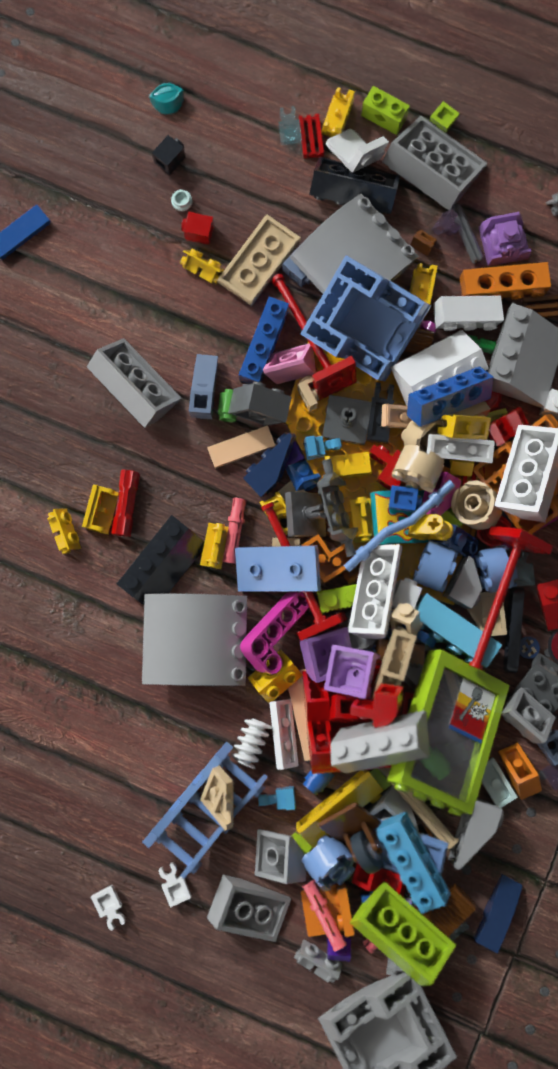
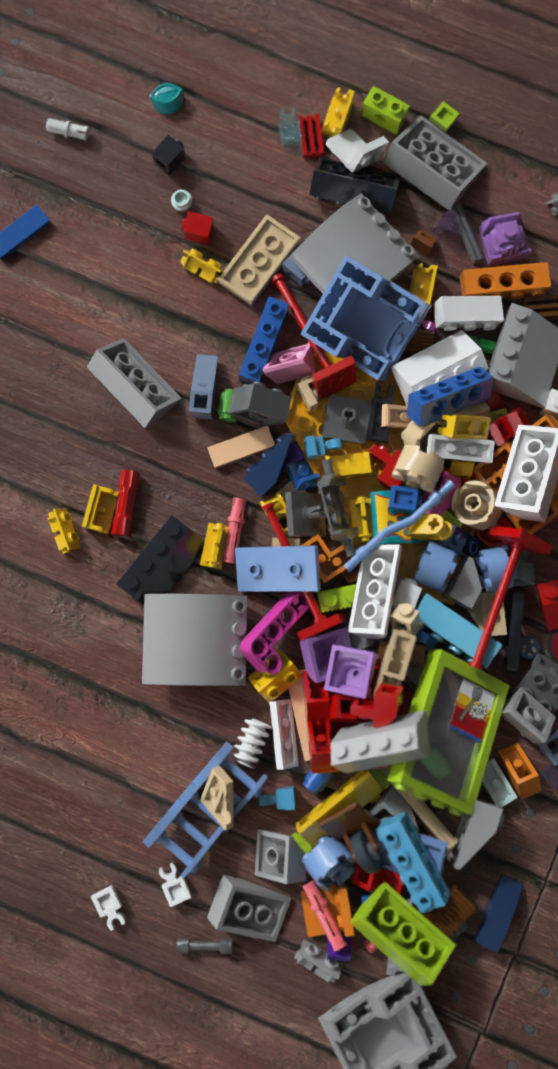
none -> white axle [46,118,89,141]
none -> flat silver bar [177,938,232,954]

